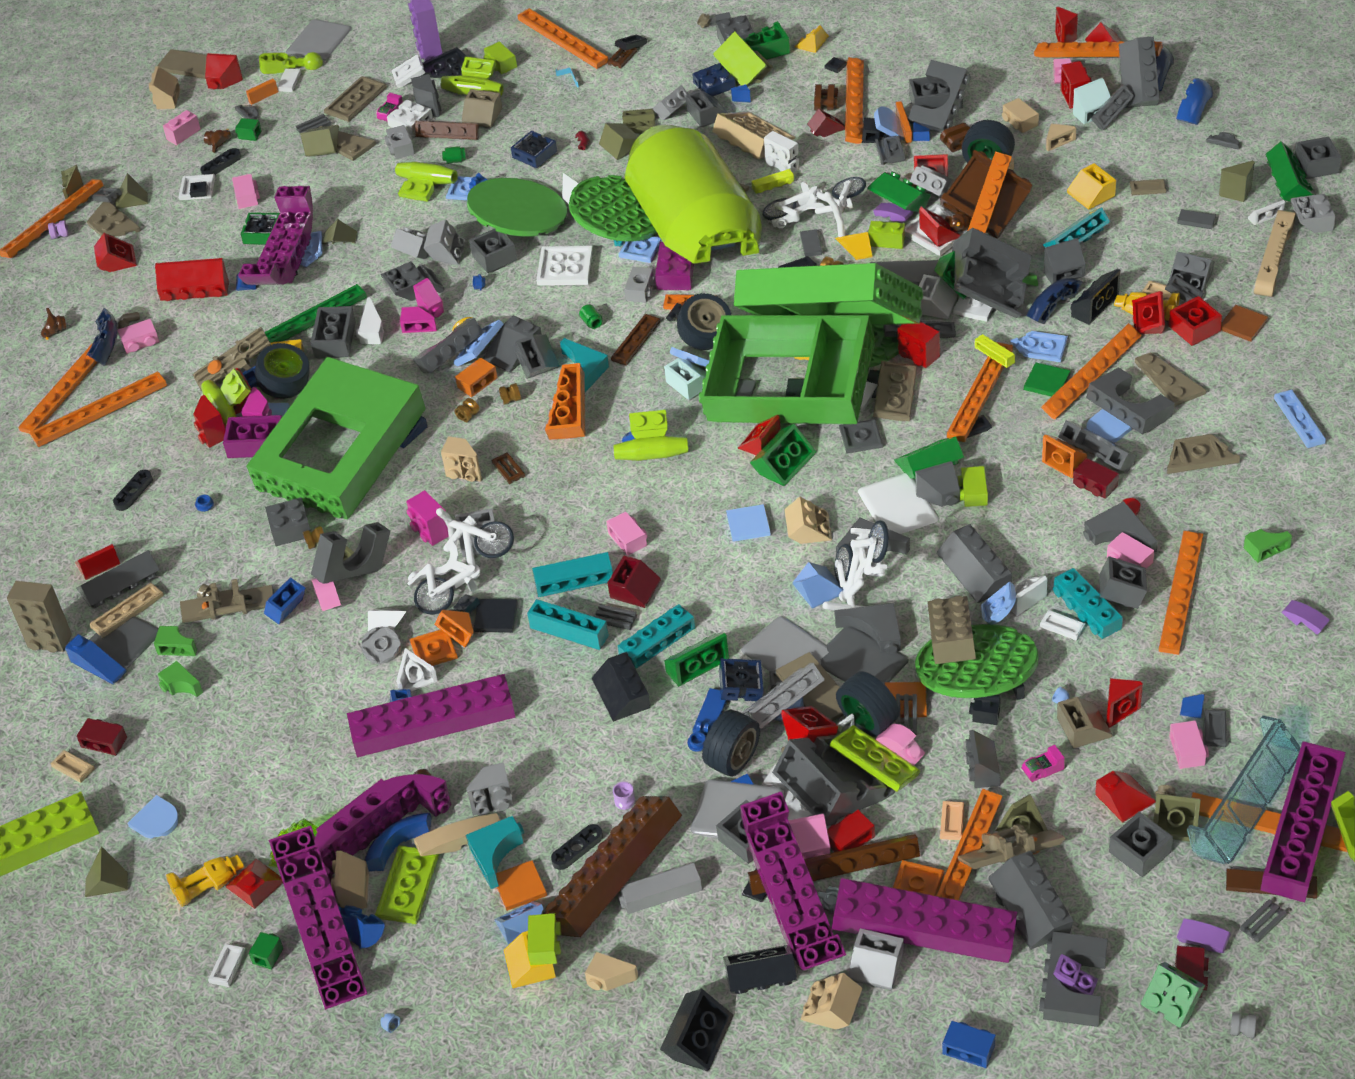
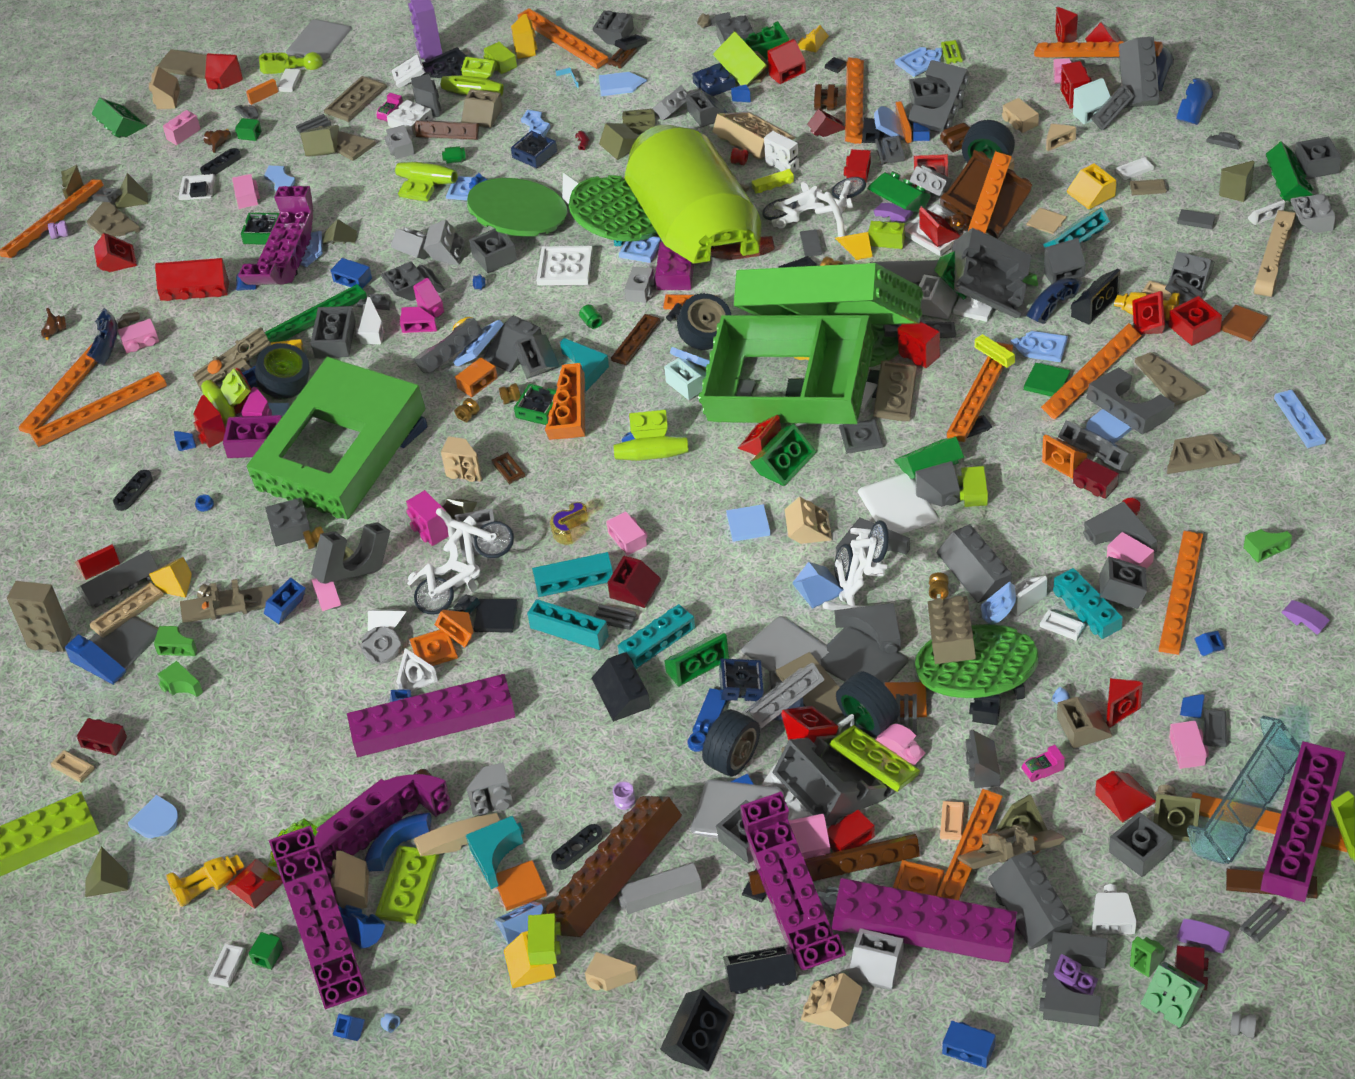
none -> green slope [91,97,148,138]
none -> yellow slope [149,557,192,598]
none -> blue slope [174,431,196,451]
none -> light blue tile [264,165,295,191]
none -> blue brick [331,258,372,289]
none -> blue slope [333,1013,365,1041]
none -> dark grey tile [357,294,390,310]
none -> olive slope [442,499,477,520]
none -> yellow slope [511,14,538,59]
none -> piece [514,384,557,425]
none -> light blue tile [521,110,551,137]
none -> clear yellow animal [550,502,588,545]
none -> dark grey slope [593,10,634,45]
none -> light blue tile [599,72,647,96]
none -> clear red slope [711,236,775,260]
none -> red wheel [730,147,749,166]
none -> red slope [768,39,806,84]
none -> red brick [844,149,871,183]
none -> light blue tile [895,47,942,77]
none -> pearl gold wheel [929,572,949,599]
none -> lime tile [941,40,962,64]
none -> tan piece [1026,208,1066,234]
none -> white torso [1092,884,1136,934]
none -> white tile [1116,157,1154,180]
none -> bright green arch [1130,936,1165,978]
none -> blue slope [1194,630,1225,656]

